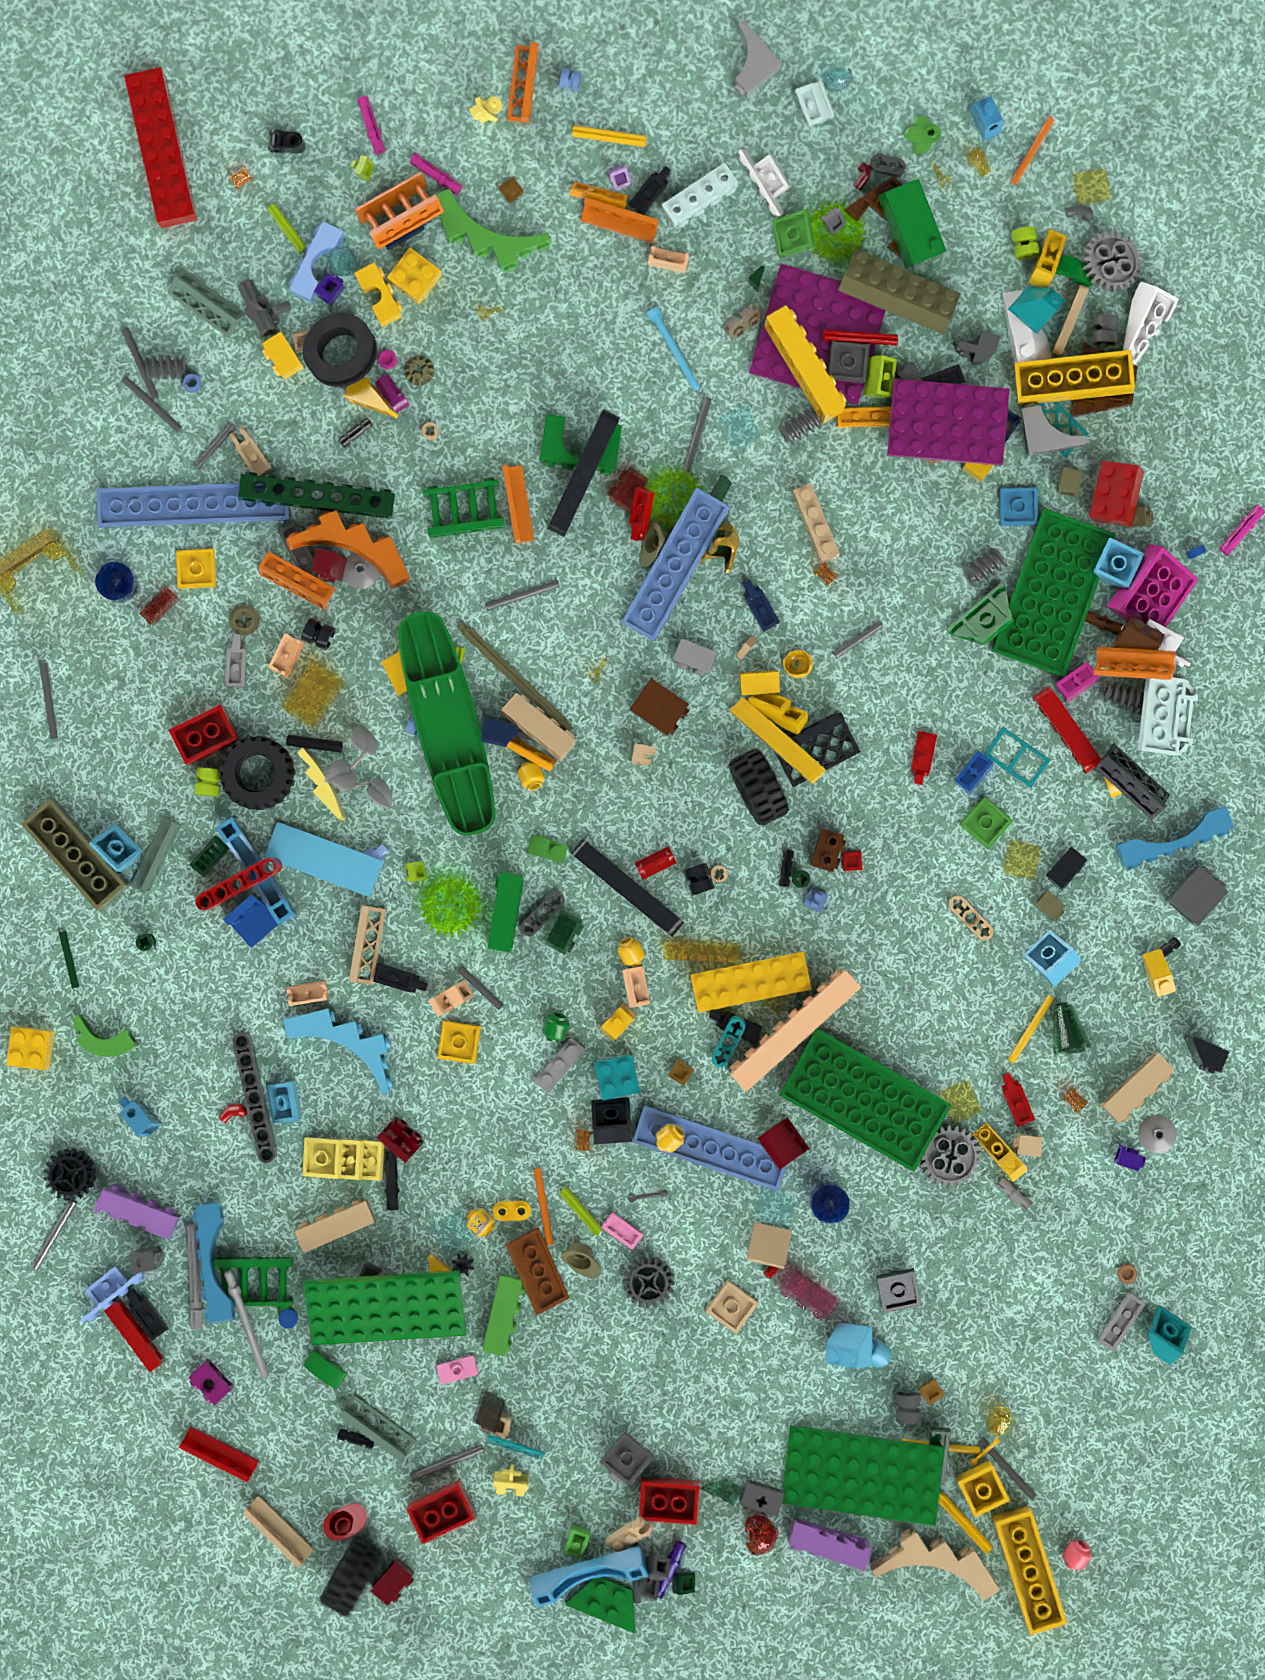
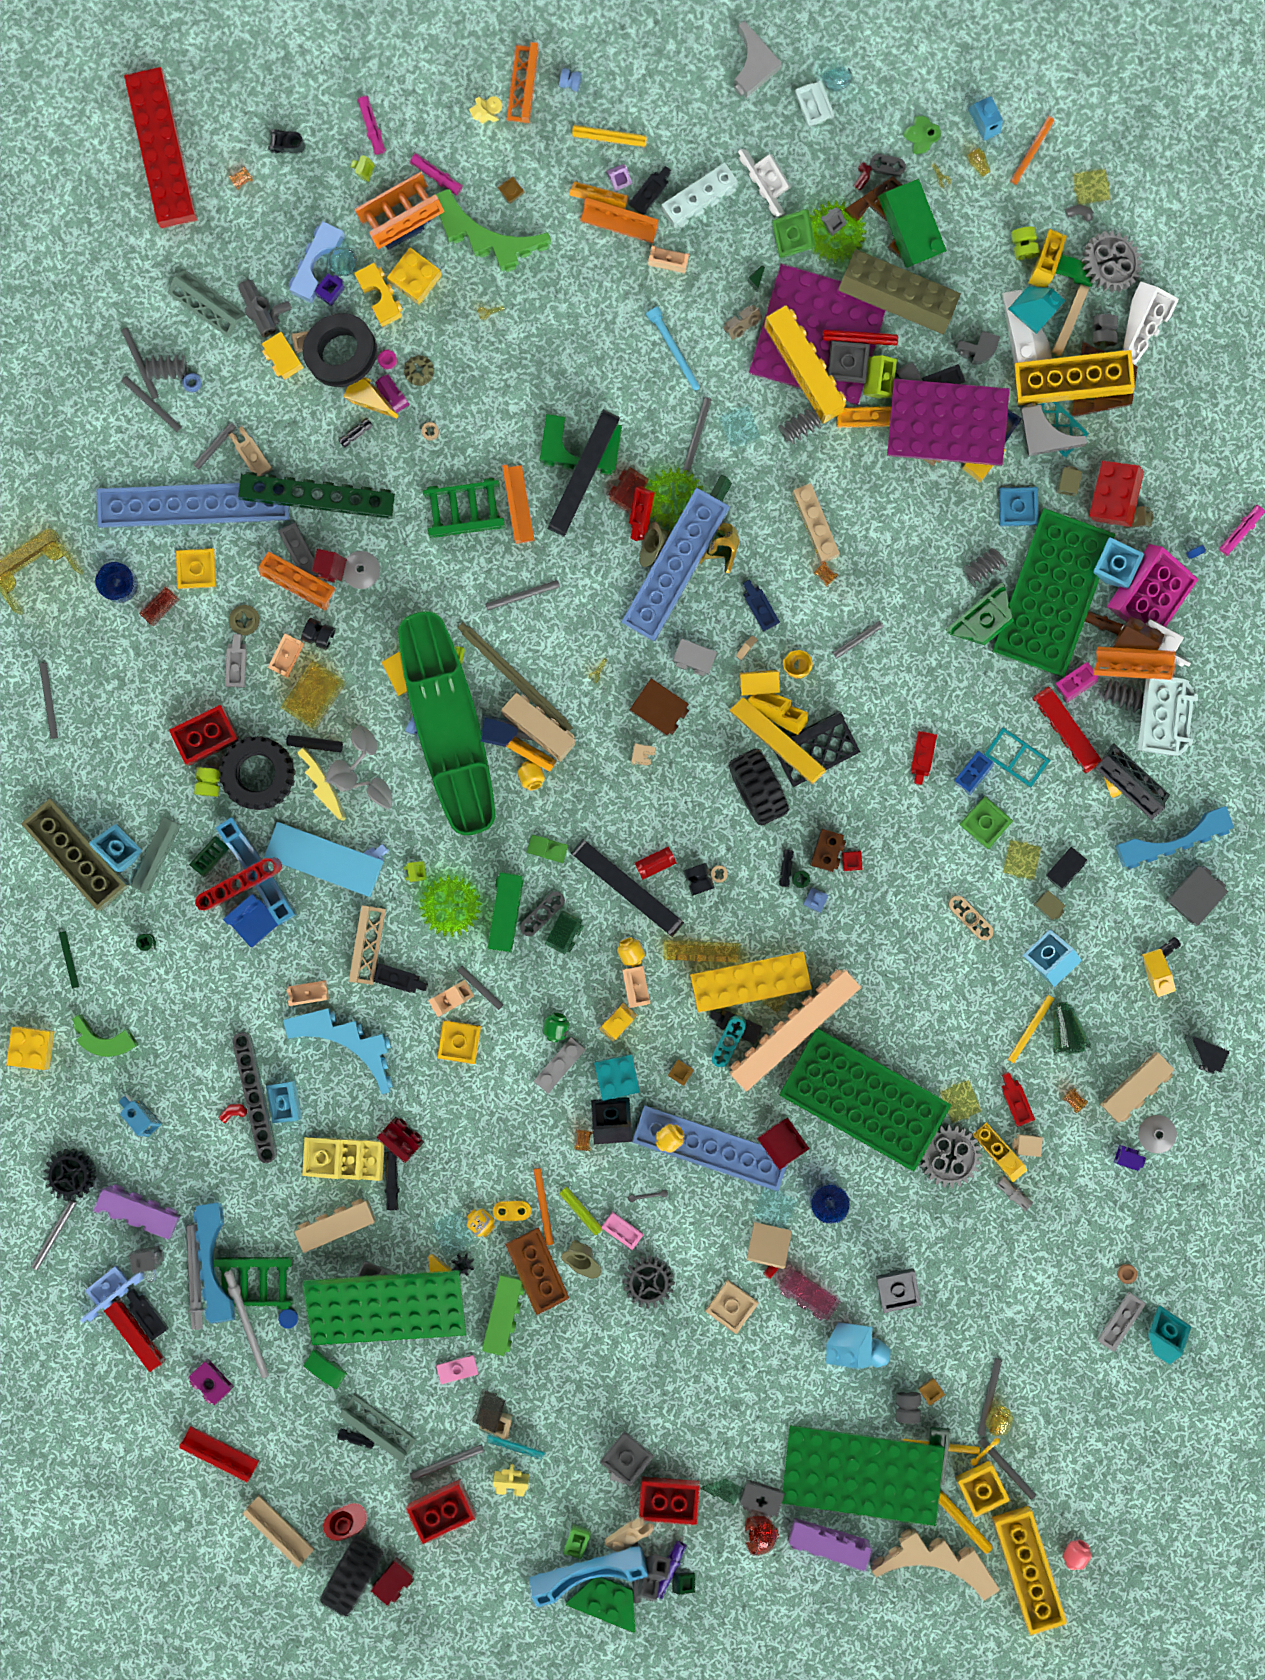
lime axle [267,203,307,254] -> none
orange arch [286,510,410,590] -> none
none -> dark grey bar [977,1358,1002,1436]

